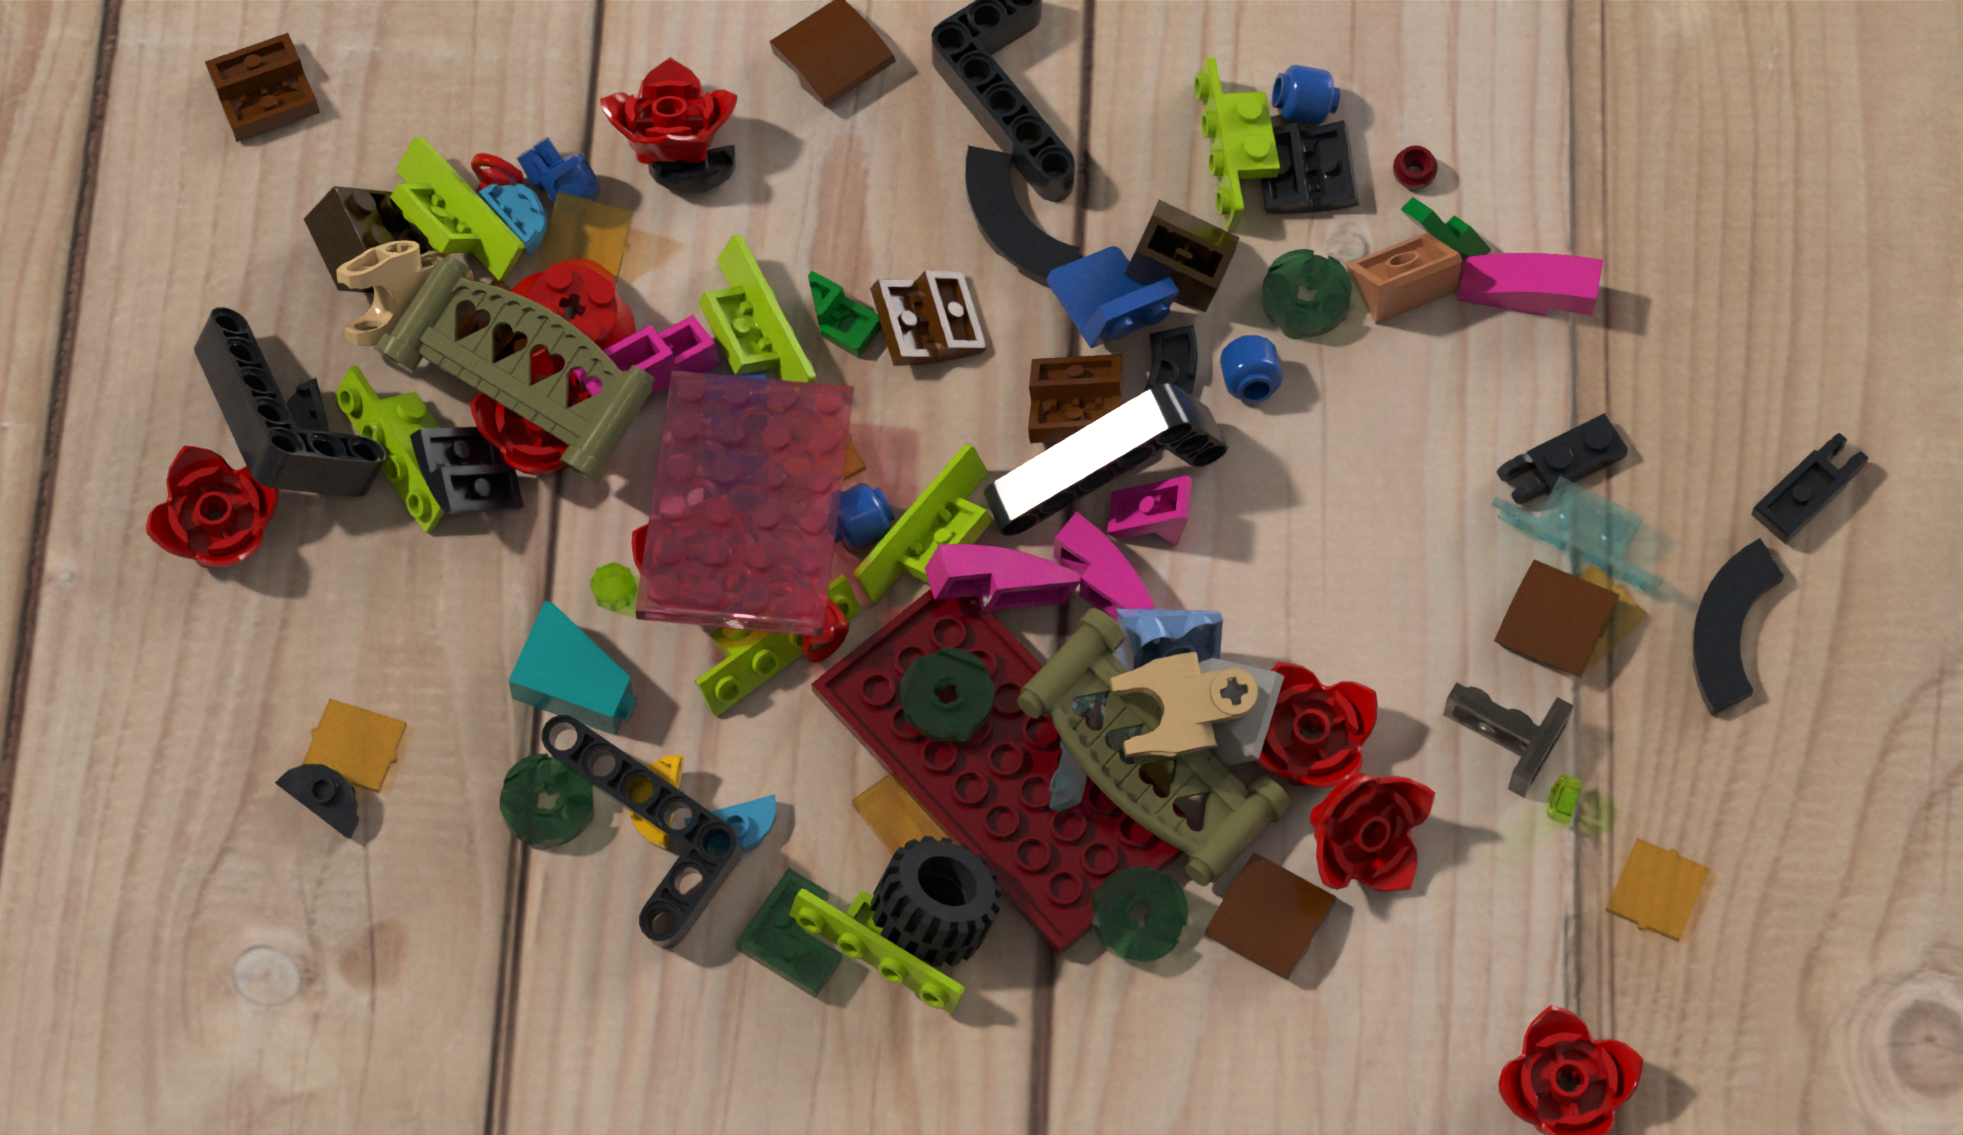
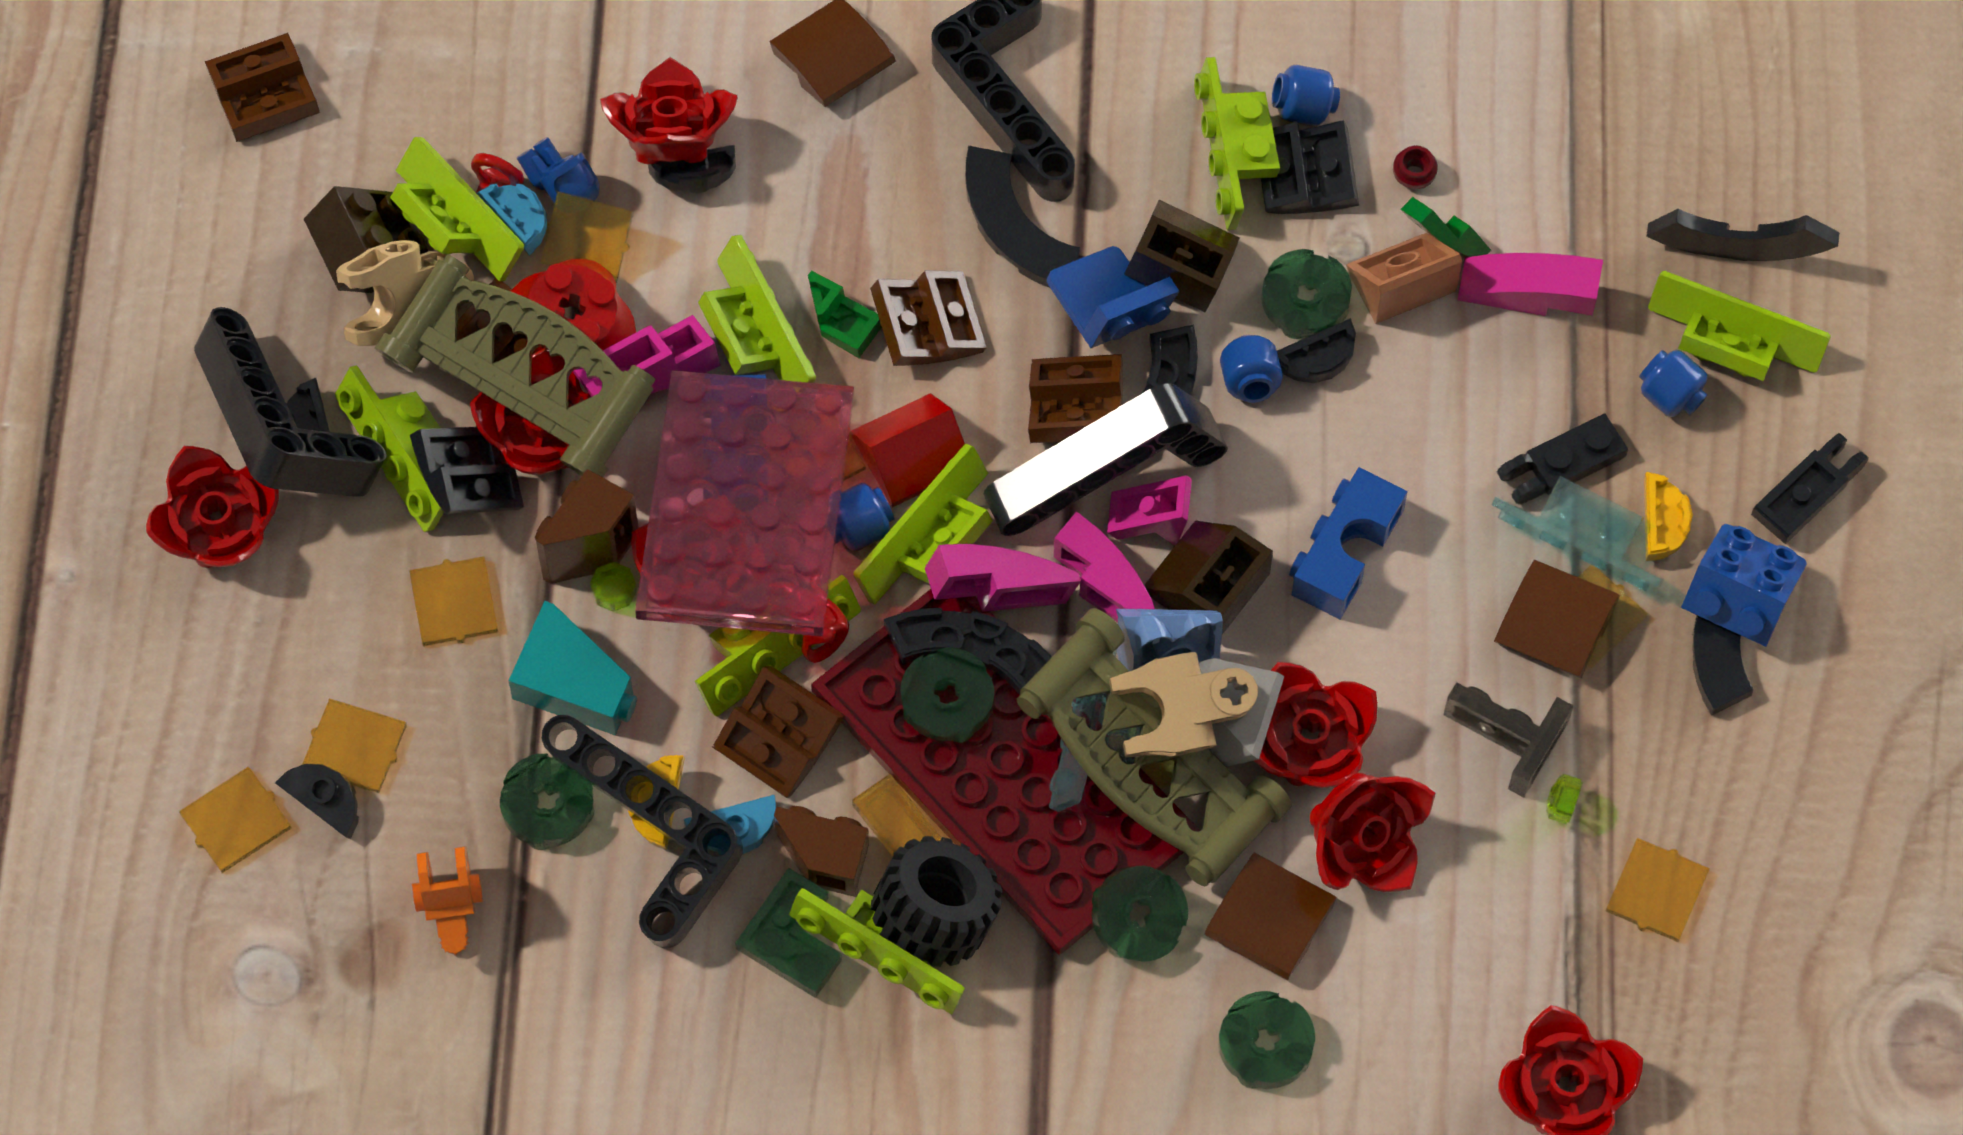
none -> clear yellow piece [179,766,292,873]
none -> clear yellow piece [409,556,498,646]
none -> orange hinge [412,846,483,955]
none -> reddish brown slope [535,469,639,584]
none -> reddish brown slope [712,665,845,798]
none -> reddish brown slope [774,806,869,897]
none -> red slope [850,393,965,508]
none -> black tile [884,608,1052,696]
none -> dark brown slope [1144,520,1273,635]
none -> clear green plate [1218,991,1316,1089]
none -> black plate [1277,318,1356,383]
none -> blue arch [1289,467,1408,620]
none -> blue head [1639,350,1708,417]
none -> yellow plate [1644,472,1693,561]
none -> black tile [1646,209,1840,261]
none -> lime bracket [1648,271,1831,381]
none -> blue bracket [1681,524,1807,647]

